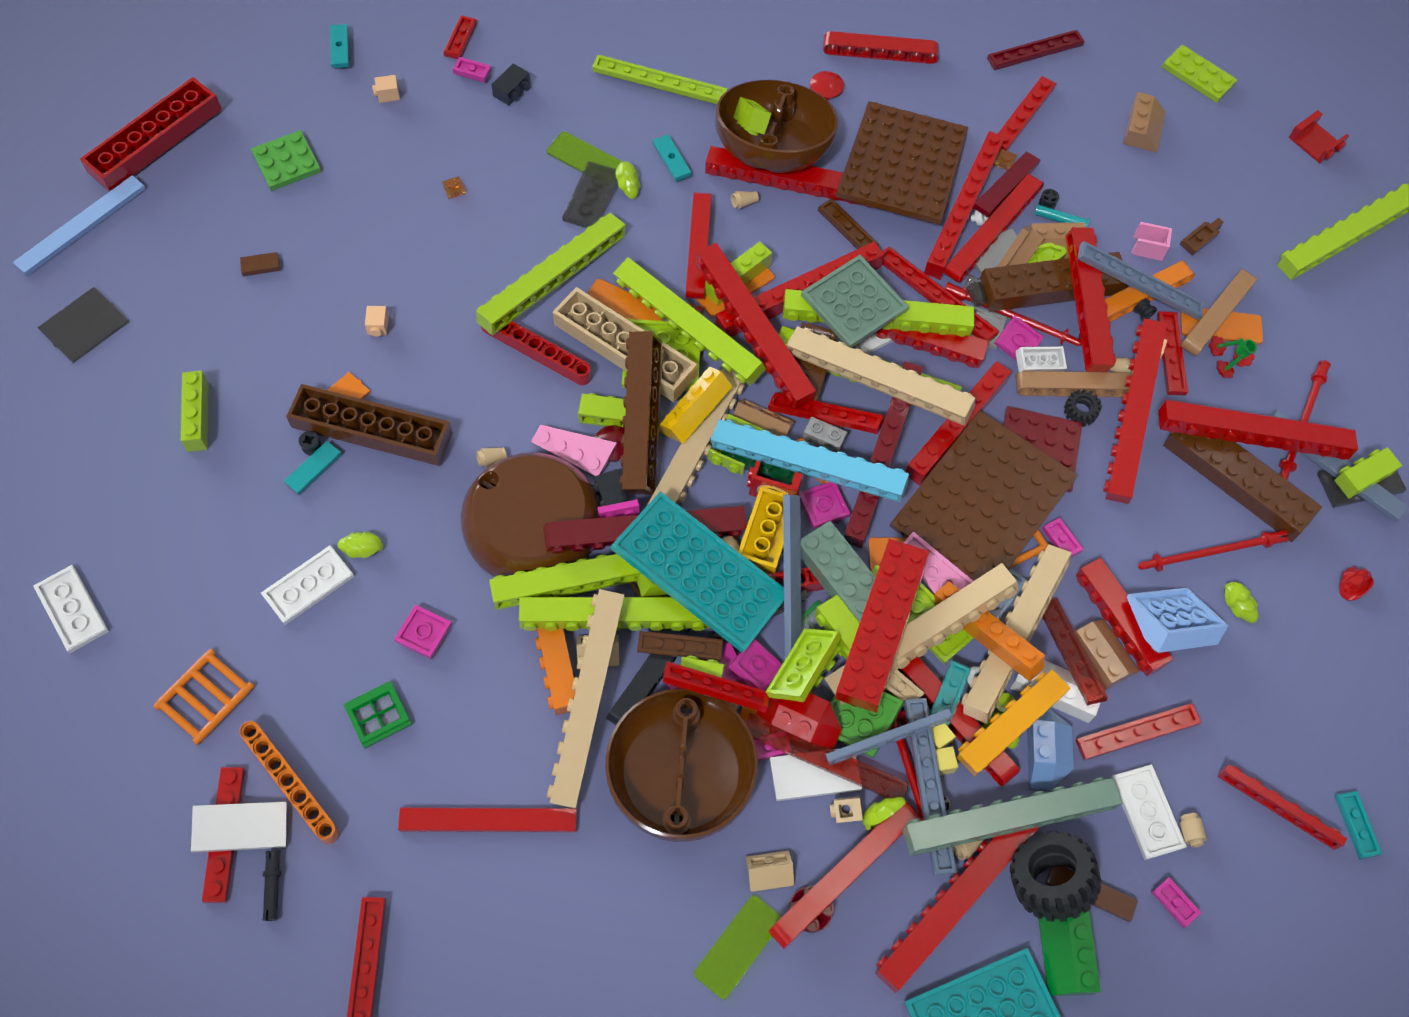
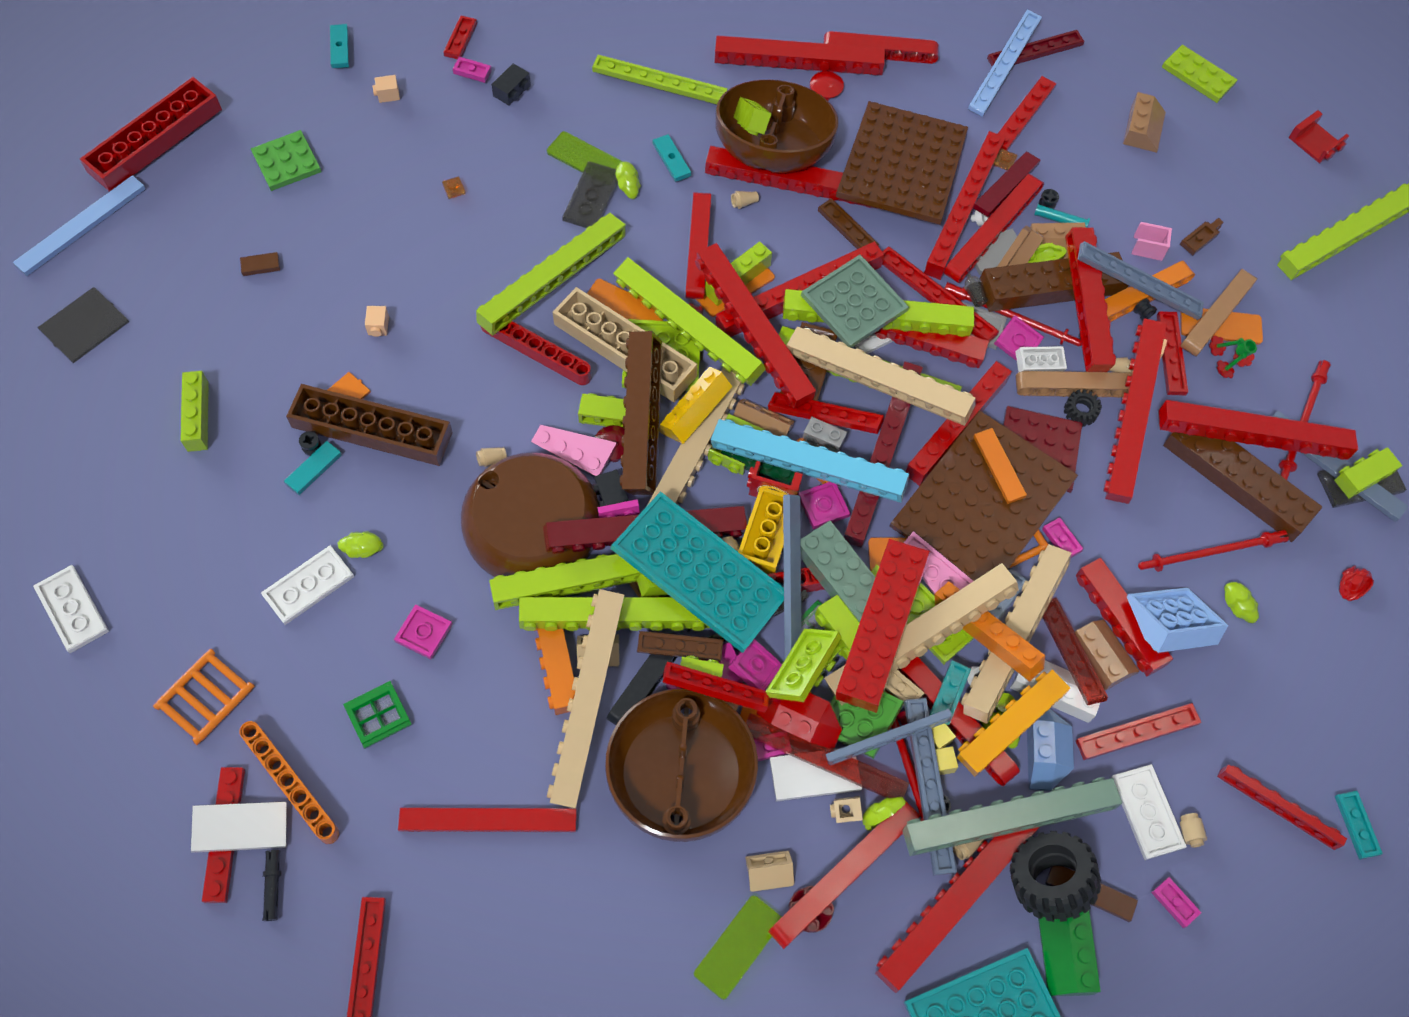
none -> red brick [714,35,885,75]
none -> light blue tile [968,9,1042,117]
none -> orange tile [974,428,1027,504]

